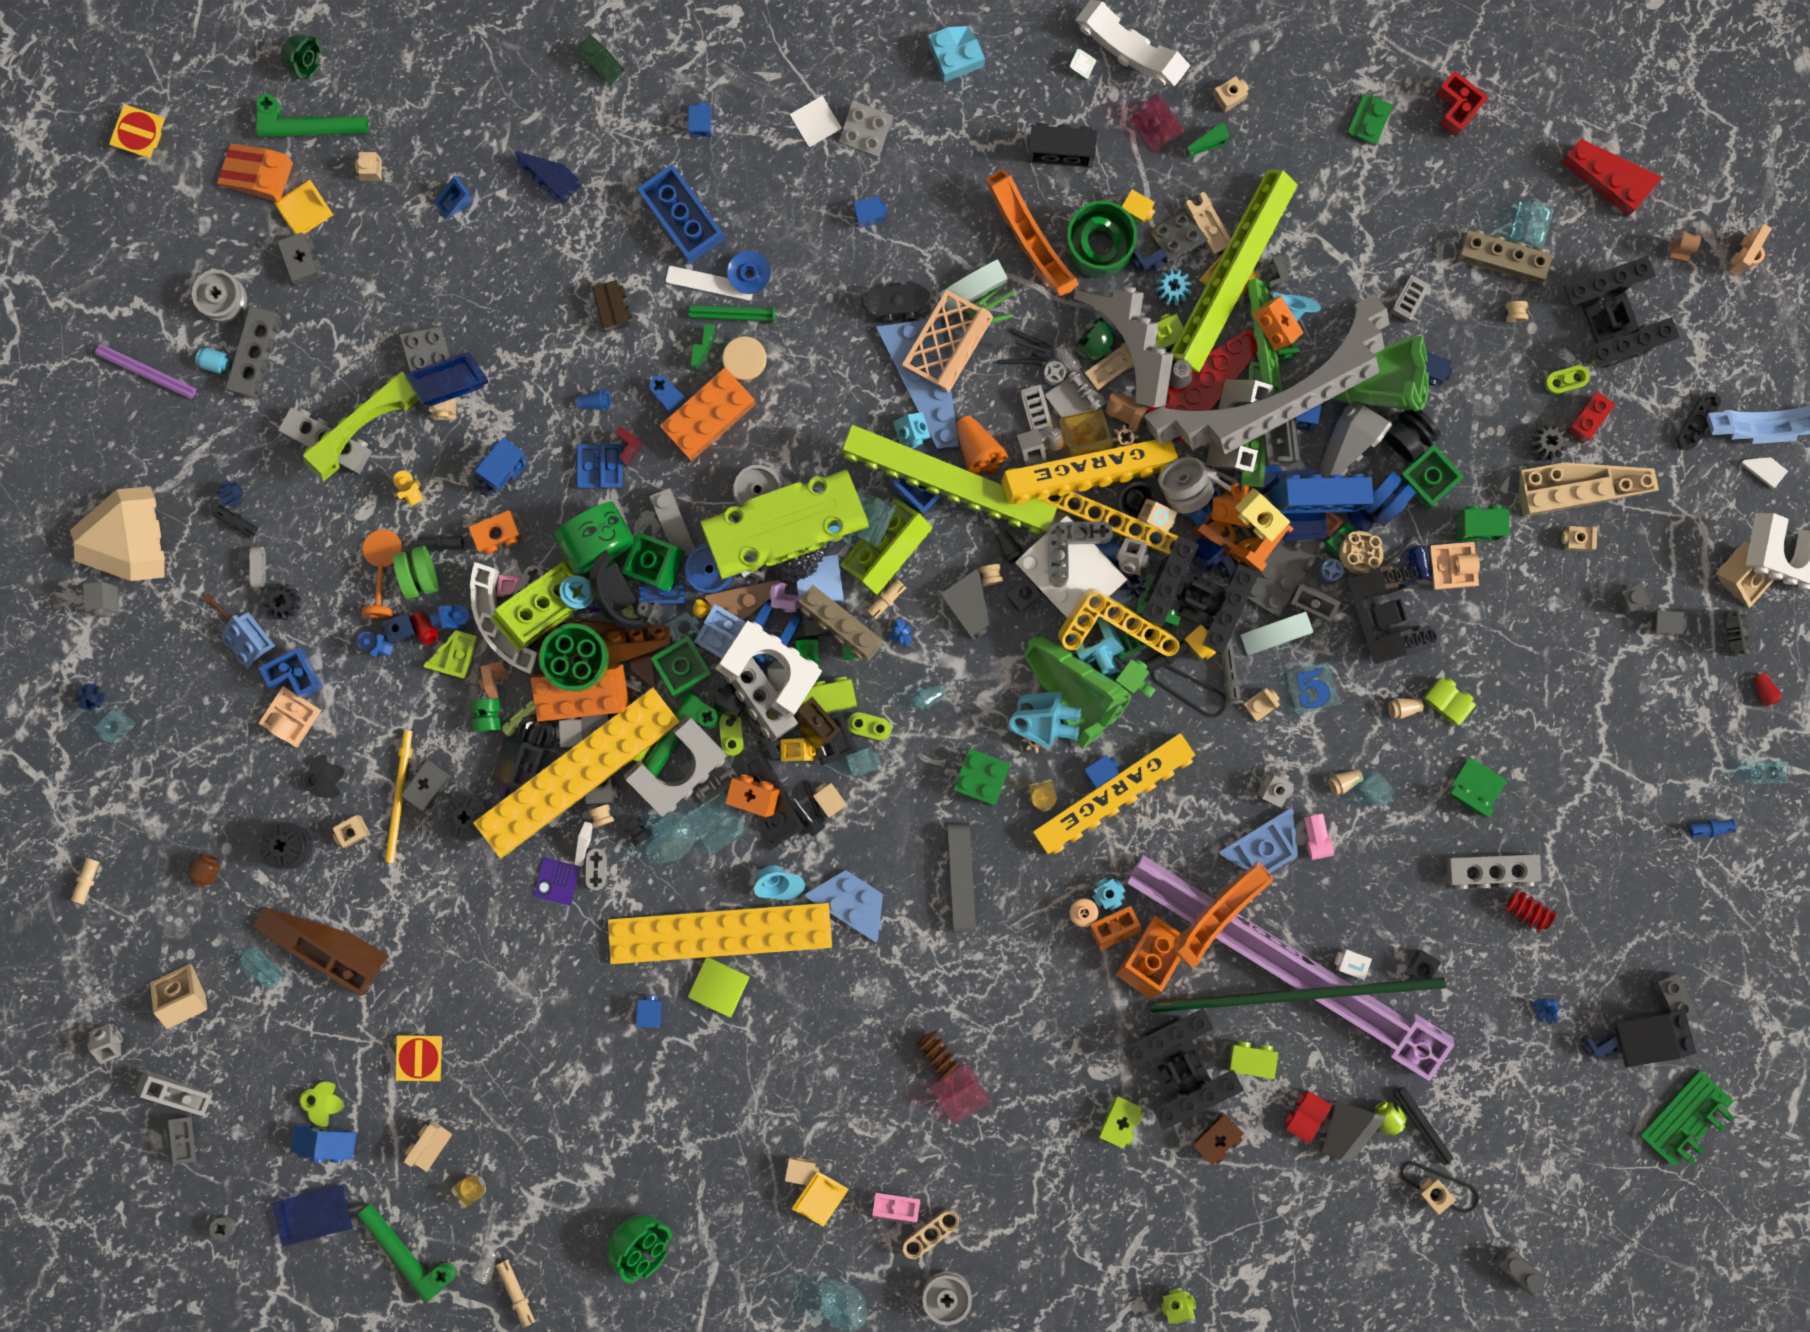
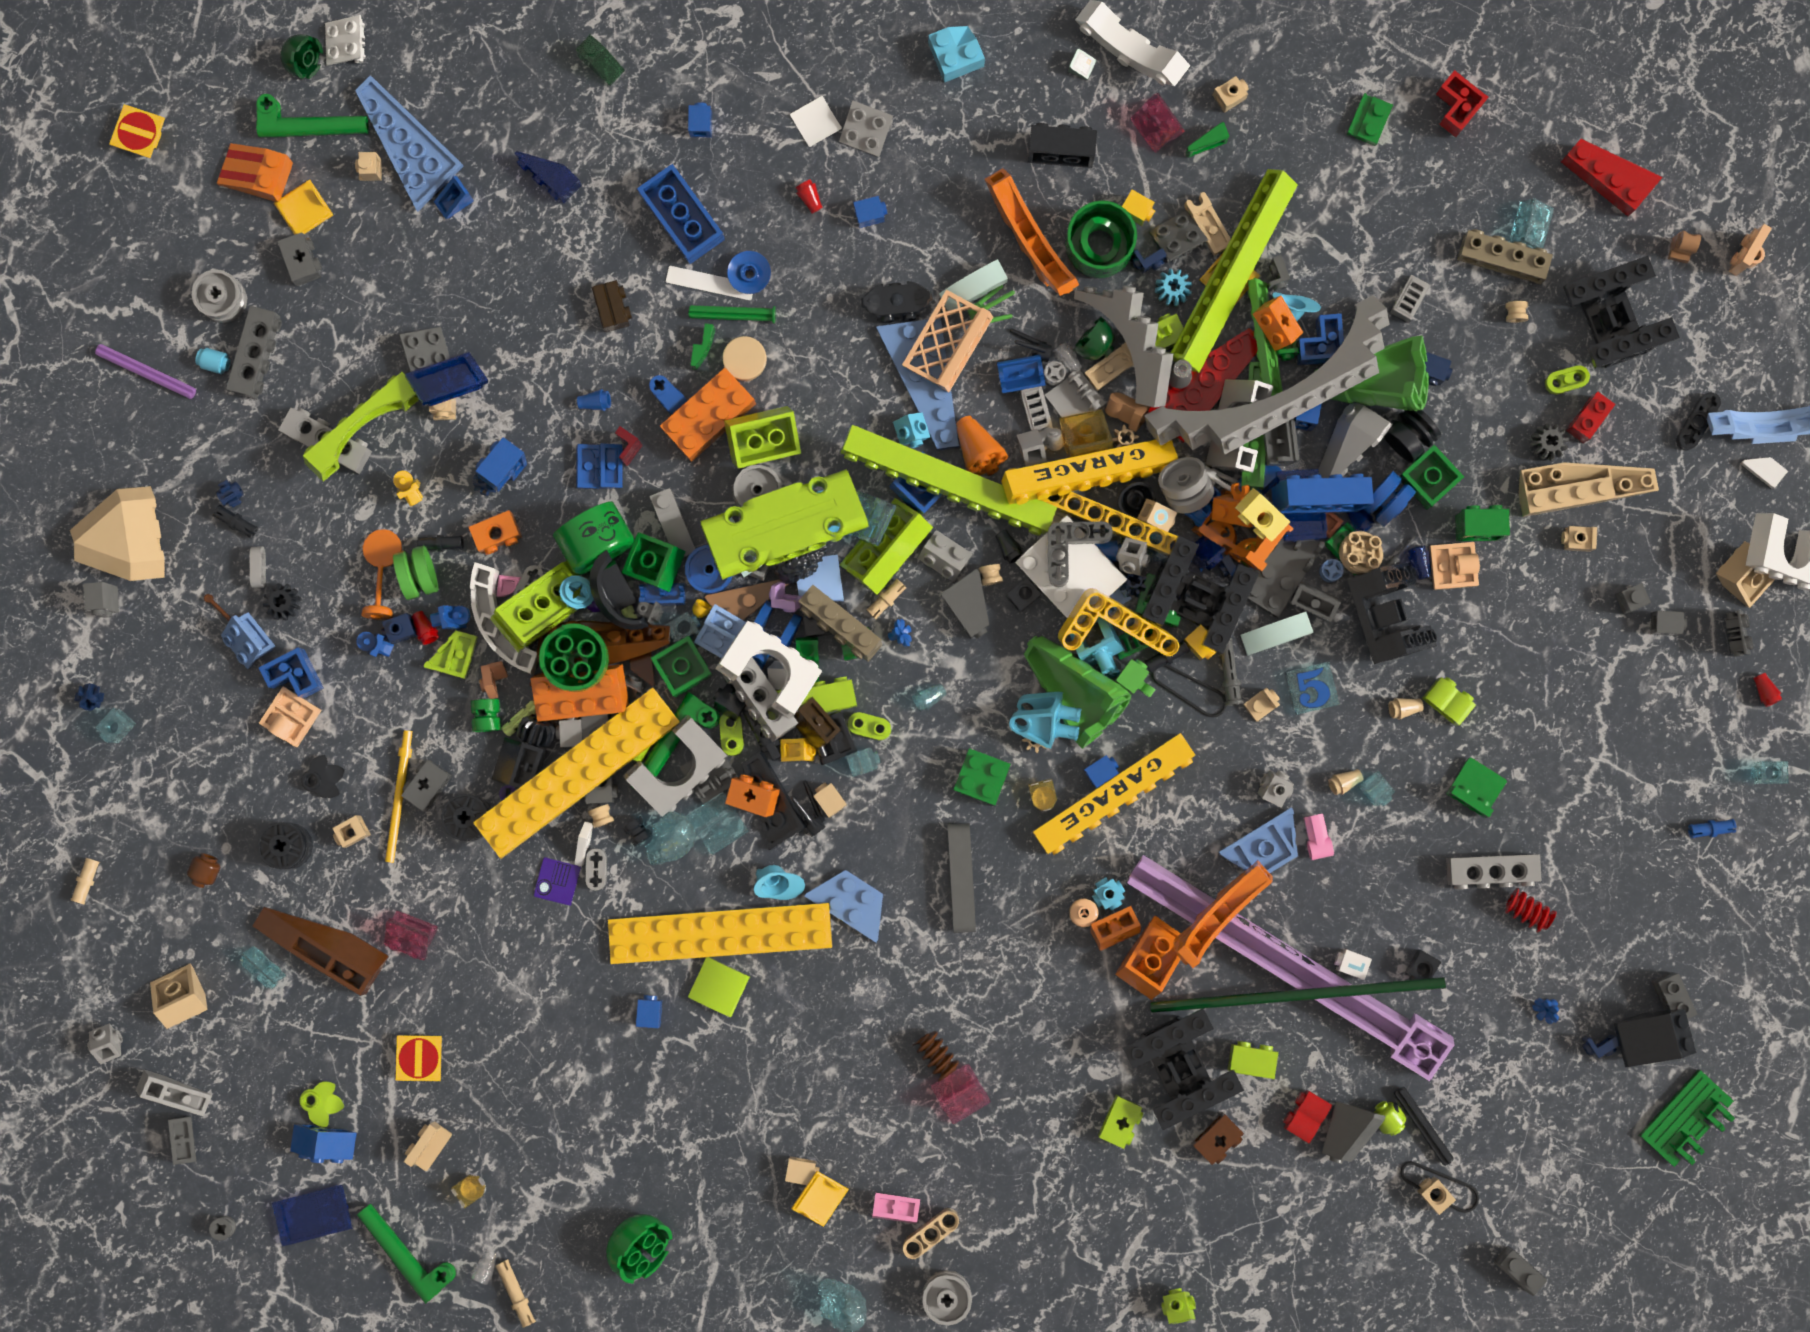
none -> white hinge [325,15,366,66]
none -> medium blue wing [355,75,463,212]
none -> clear pink bracket [384,910,438,960]
none -> lime brick [724,406,801,468]
none -> red cone [795,179,823,214]
none -> light grey bracket [918,530,973,582]
none -> blue hinge [997,355,1046,393]
none -> blue brick [1297,314,1344,365]

